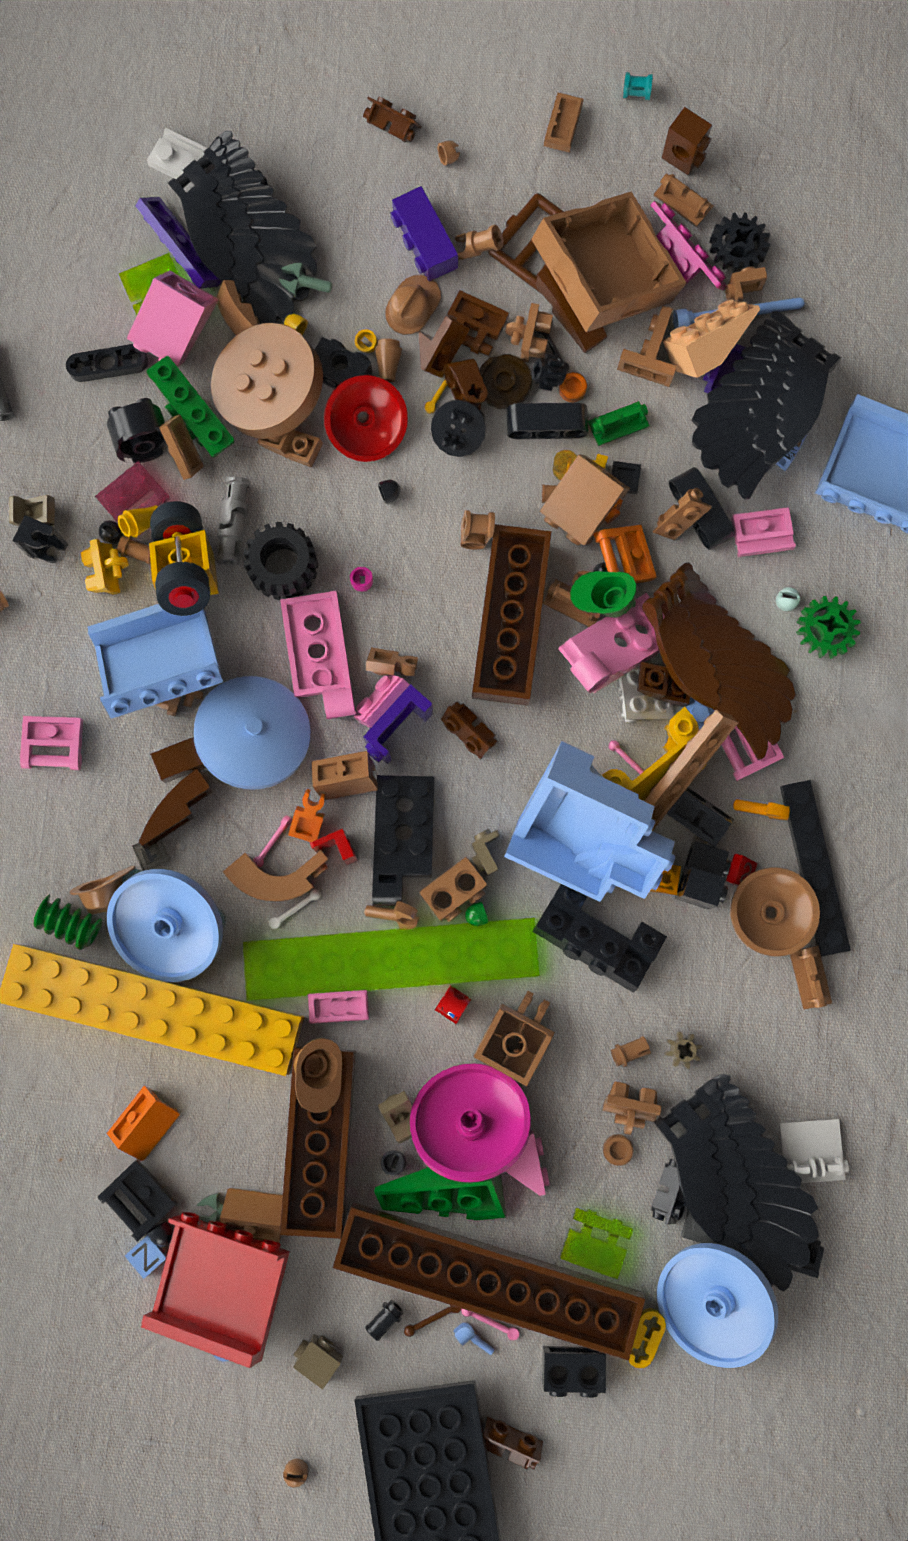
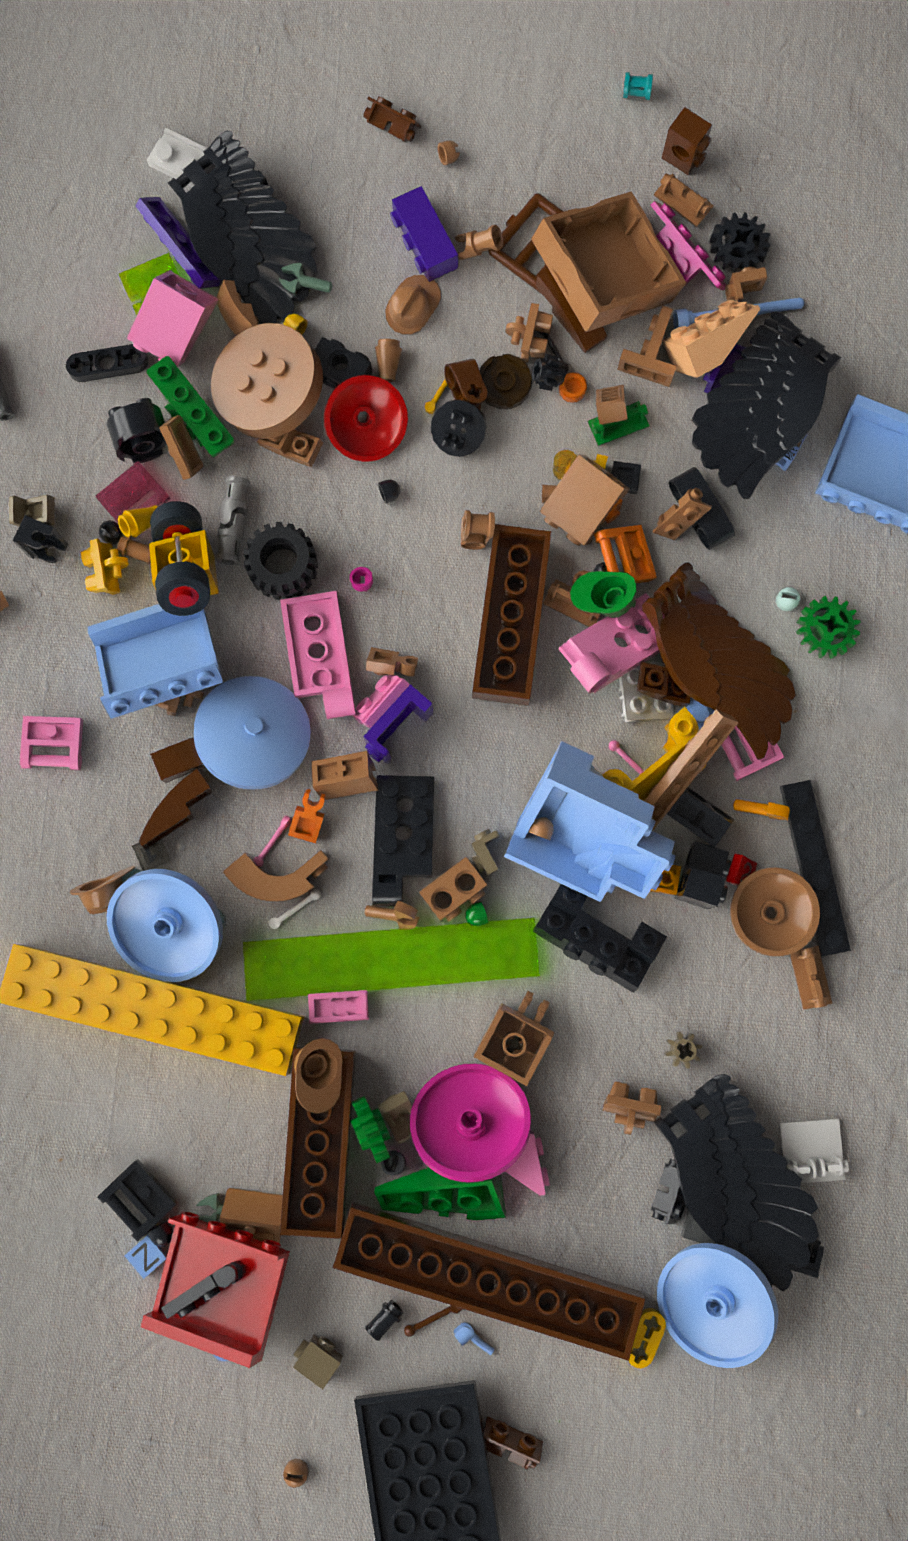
green piece [34,894,103,950] -> none
orange panel [106,1086,180,1161] -> none
red panel [310,828,358,865] -> none
yellow hinge [354,329,378,354] -> none
reddish brown slope [419,316,470,378] -> none
red leg [435,985,472,1024] -> none
reddish brown hinge [440,701,498,760] -> none
reddish brown plate [447,290,509,357] -> none
bright pink hinge [461,1309,519,1340] -> none
black beam [507,403,588,440] -> none
black brick [542,1346,606,1398] -> none
medium nougat plate [544,92,584,153] -> none
clear neon green plate [559,1208,633,1280] -> none
medium nougat tile [603,1134,634,1166] -> none
medium nougat pin [611,1036,651,1067] -> none
bright pink plate [731,507,796,557] -> none
none -> hinge [161,1261,246,1319]
none -> green gear [350,1096,391,1163]
none -> medium nougat hinge [529,817,554,840]
none -> medium nougat slope [596,384,628,425]

